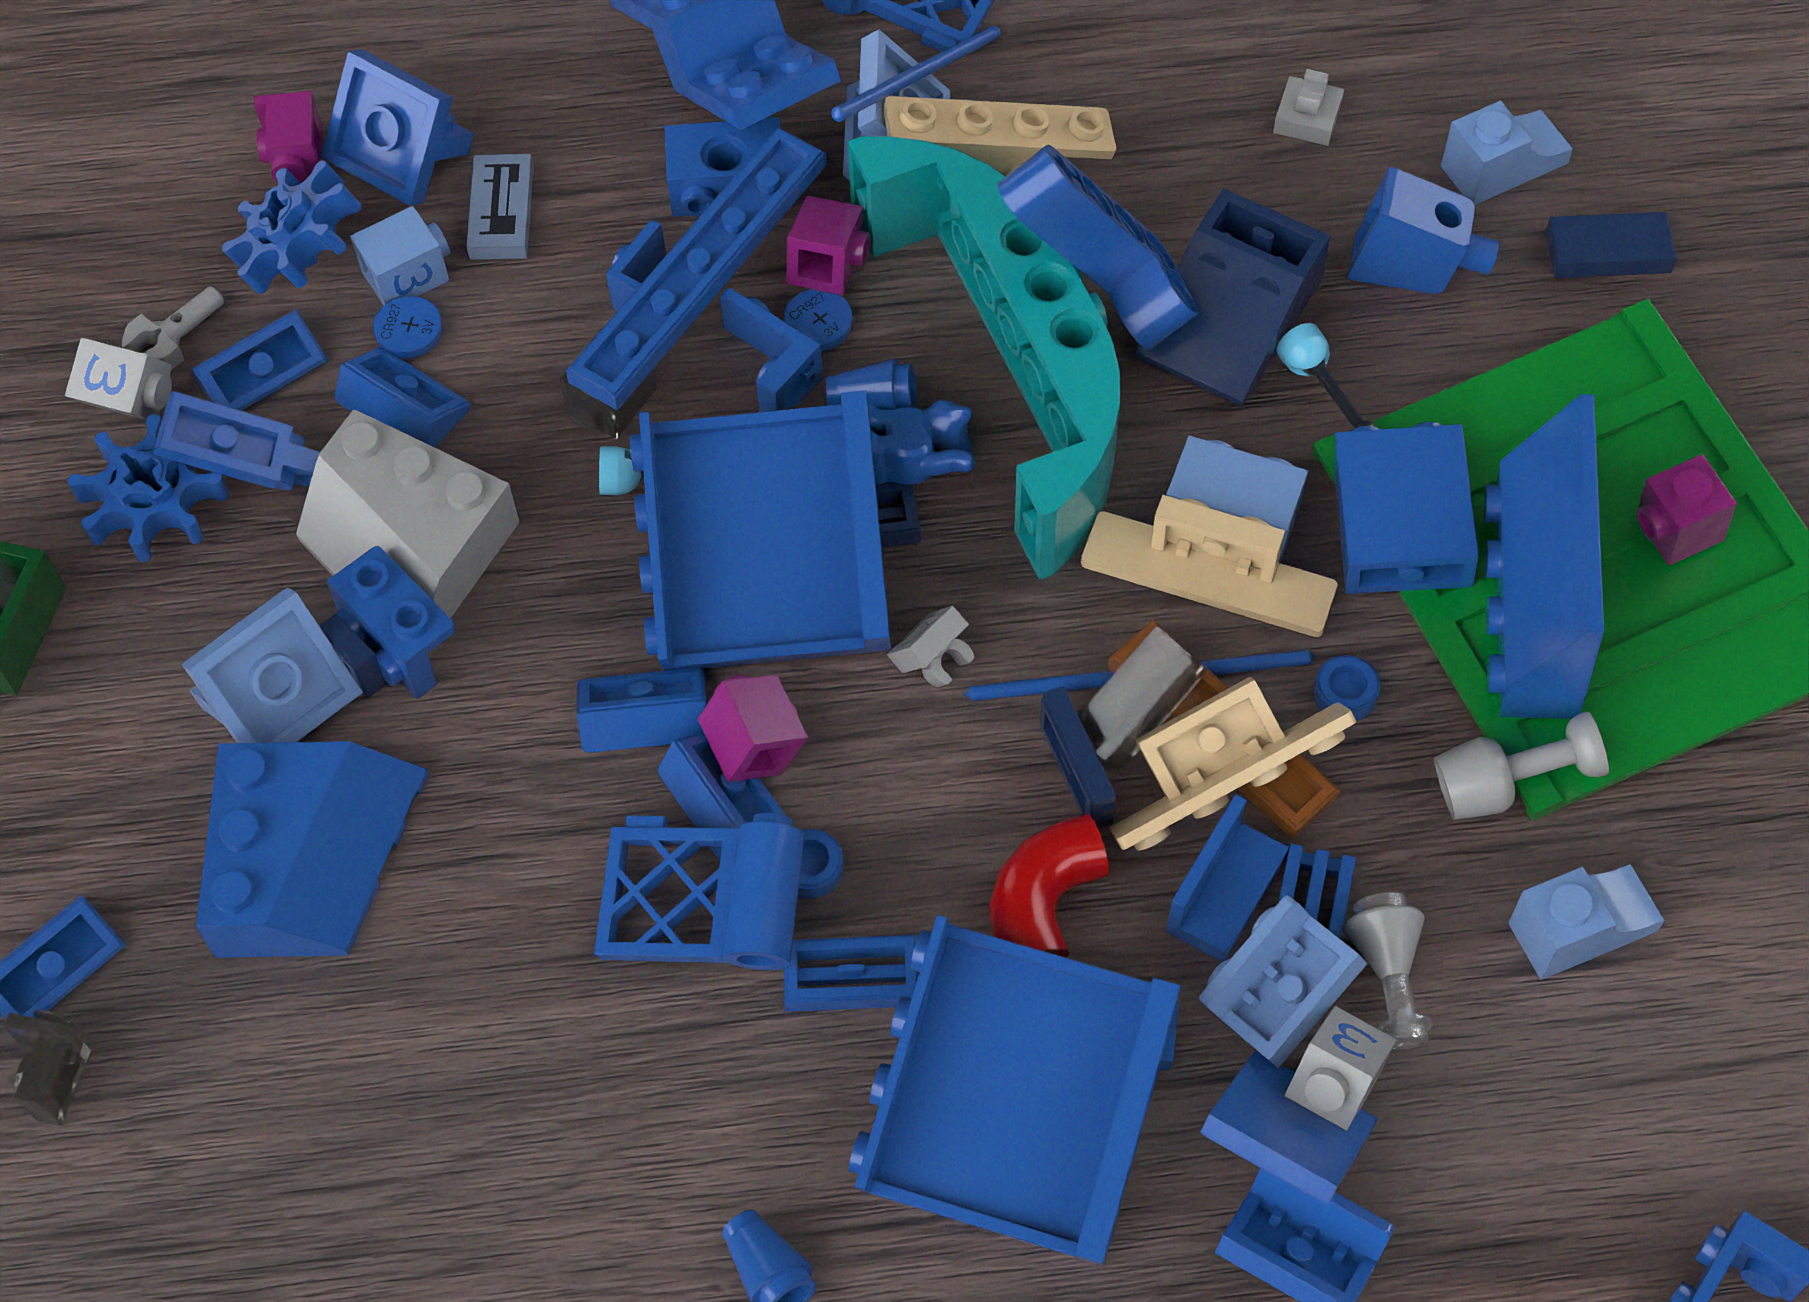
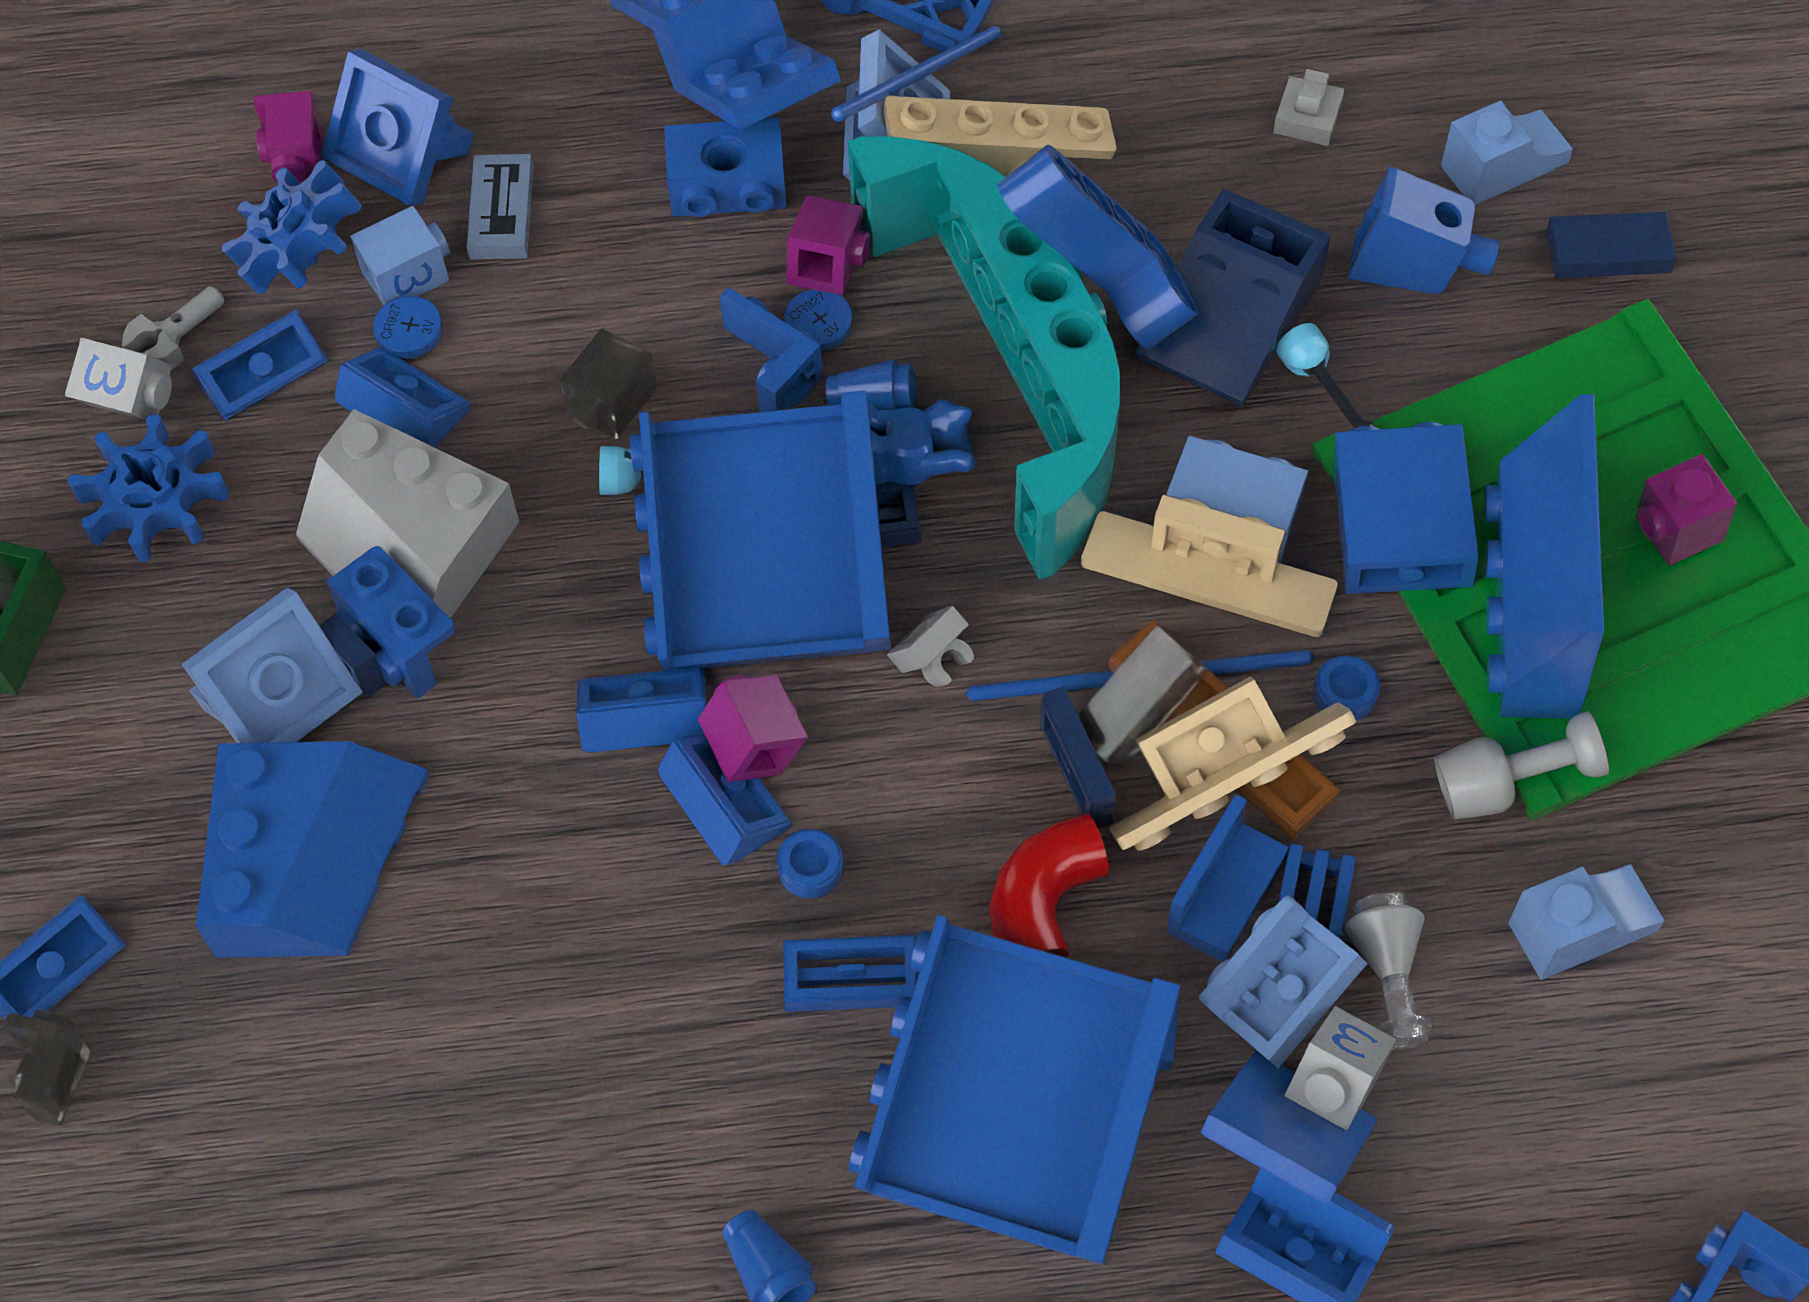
blue hinge [153,391,320,491] -> none
blue tile [566,127,827,411] -> none
blue piece [594,813,805,970] -> none
blue bracket [606,220,666,311] -> none

